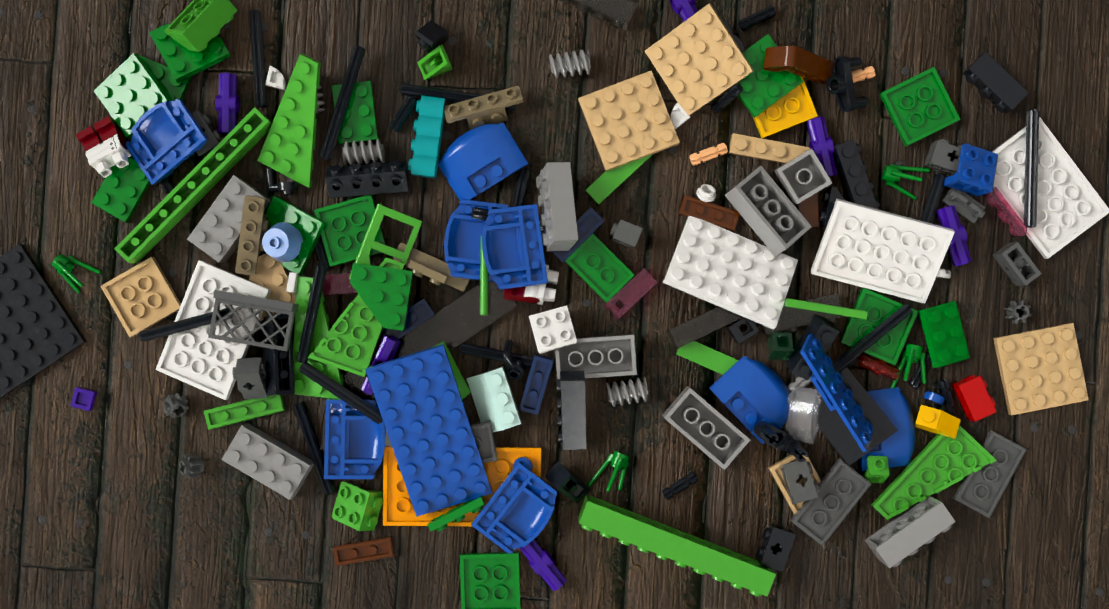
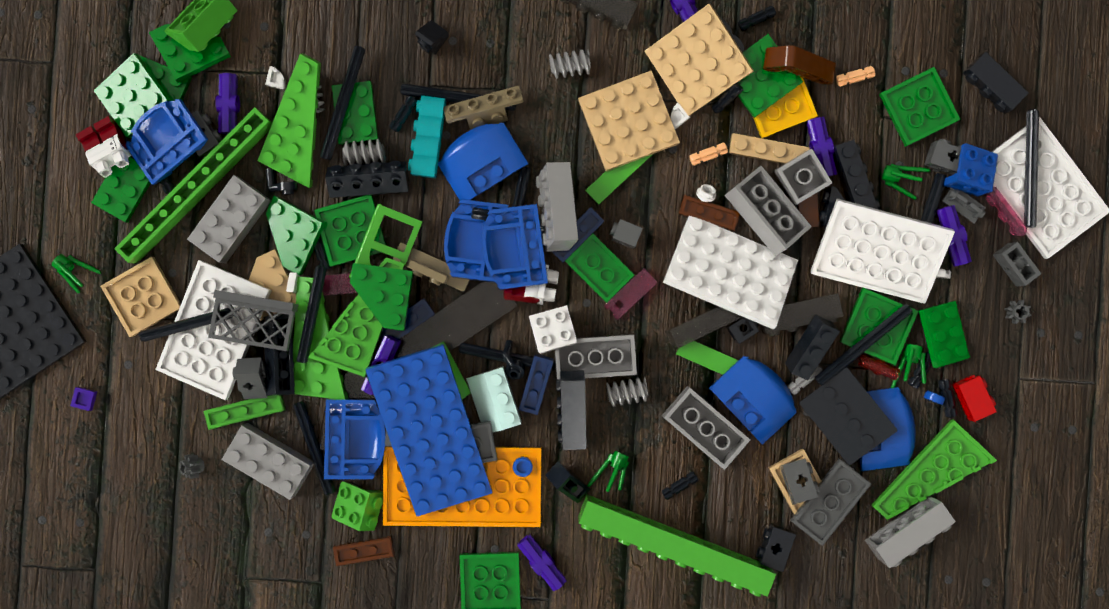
dark grey gear [162,393,189,419] -> none
dark tan bracket [235,195,270,276] -> none
black axle [249,10,267,108] -> none
medium blue cone [262,222,303,262] -> none
black axle [299,363,383,424] -> none
bright green slope [417,45,453,80] -> none
green plate [427,495,485,532] -> none
blue slope [471,462,557,554] -> none
bright green bar [480,236,488,316] -> none
black connector [754,421,808,462] -> none
clear green brick [767,332,793,360] -> none
bright green tile [783,299,868,319] -> none
clear brick [786,386,821,444] -> none
blue bracket [800,334,874,452] -> none
black connector [826,56,868,112] -> none
bright green bracket [863,456,890,484] -> none
yellow slope [915,405,961,439] -> none
dark grey tile [953,430,1027,518] -> none
tan plate [993,323,1089,415] -> none

